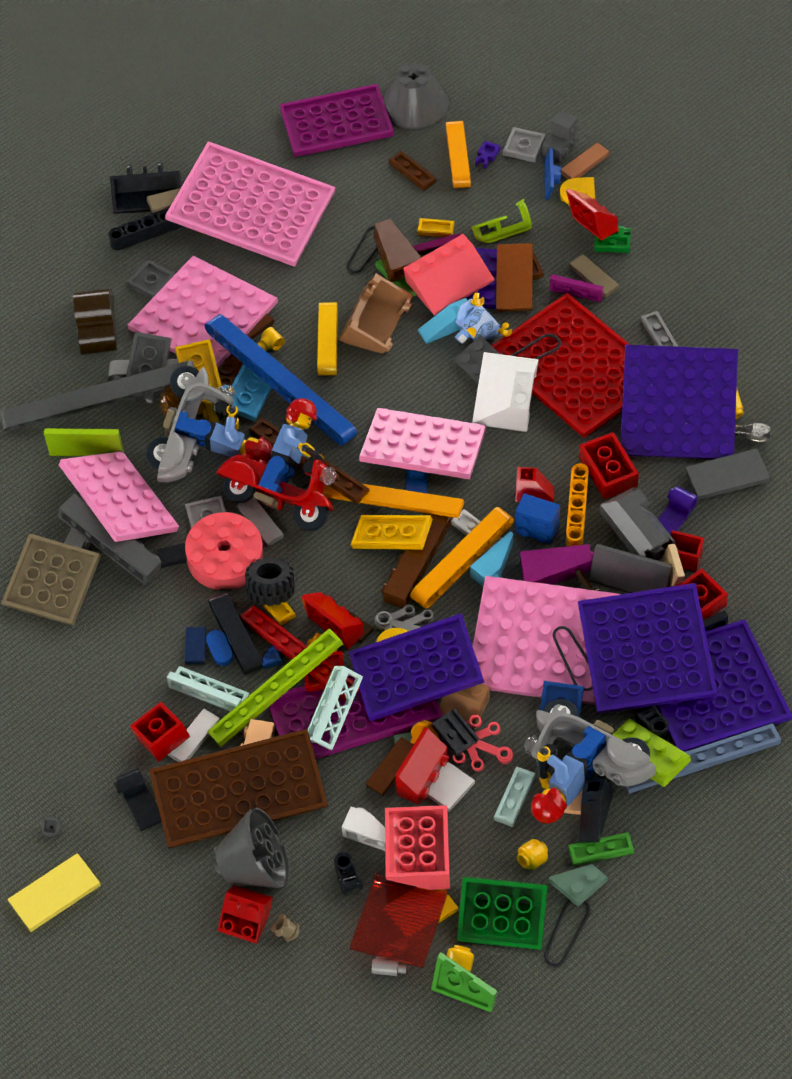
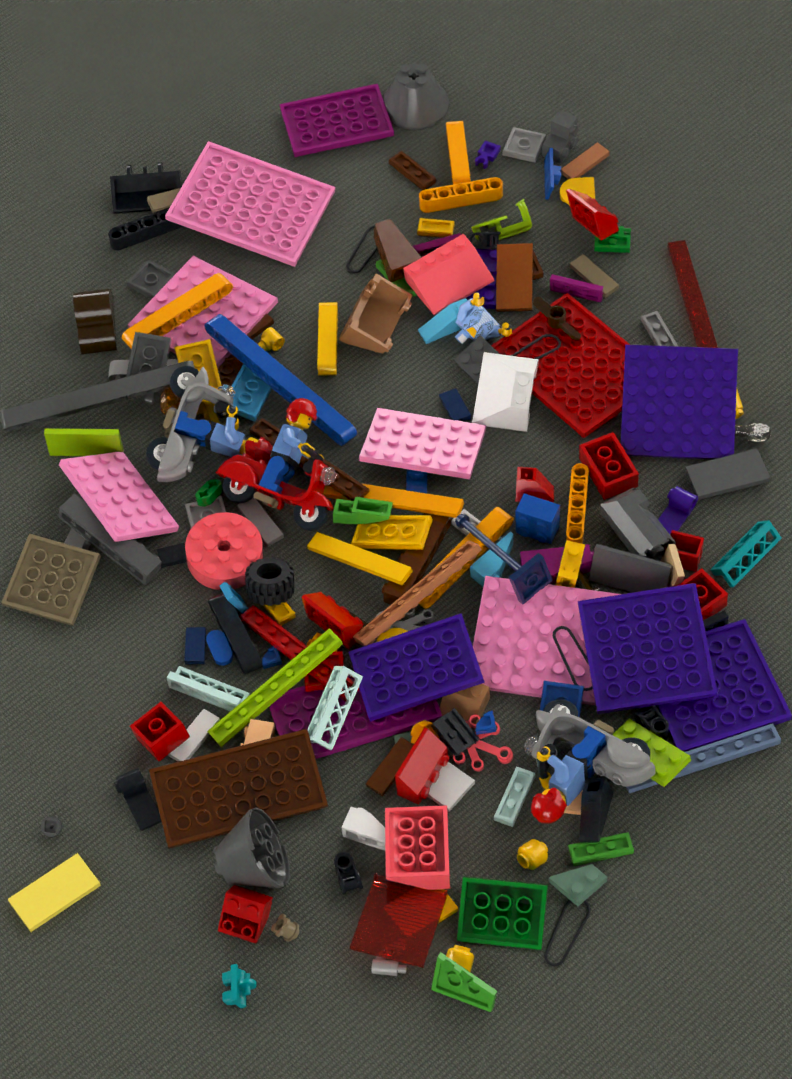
none -> light orange beam [122,273,233,349]
none -> green beam [195,479,223,507]
none -> dark azure tile [219,582,248,614]
none -> teal hips [222,964,257,1008]
none -> yellow tile [307,532,413,586]
none -> bright green slope [333,497,393,524]
none -> nougat plate [353,540,482,646]
none -> light orange beam [419,177,503,213]
none -> dark blue tile [439,388,471,422]
none -> dark blue tile [455,514,553,604]
none -> black piece [467,231,501,250]
none -> blue tile [476,711,496,735]
none -> dark brown piece [533,297,581,341]
none -> yellow bracket [555,540,585,588]
none -> clear red tile [667,240,718,348]
none -> teal fence [710,520,782,587]

